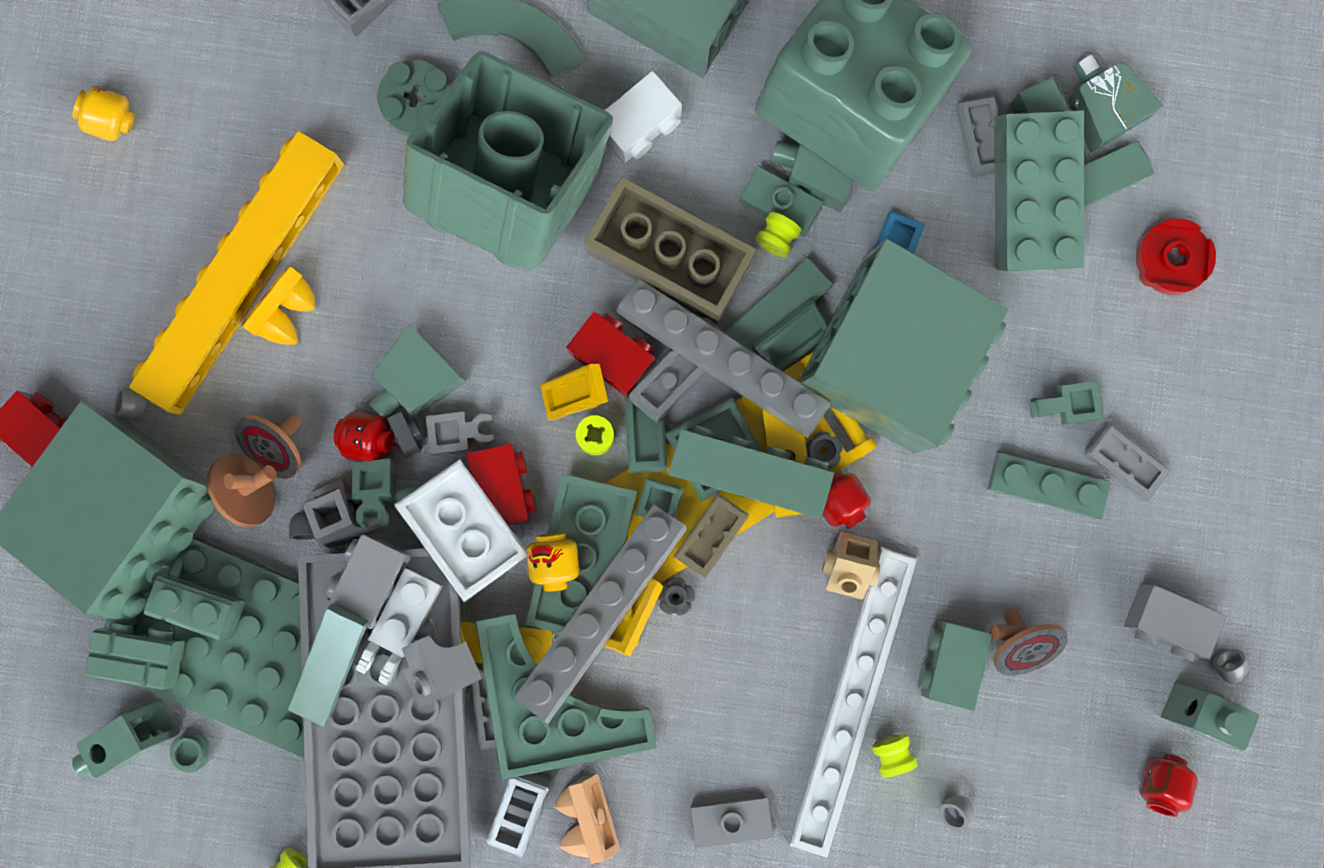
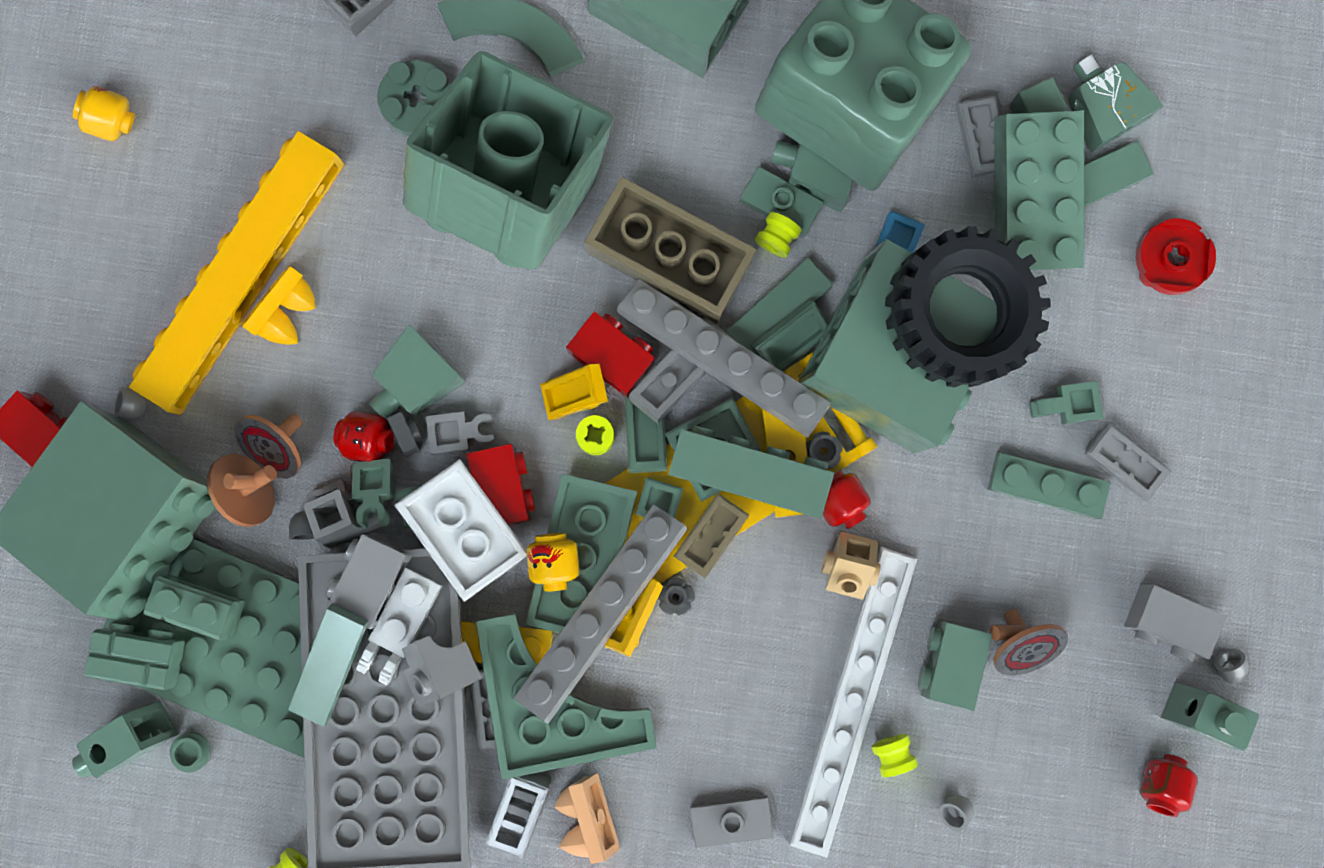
white brick [605,71,682,163] -> none
none -> black tyre [885,226,1051,388]

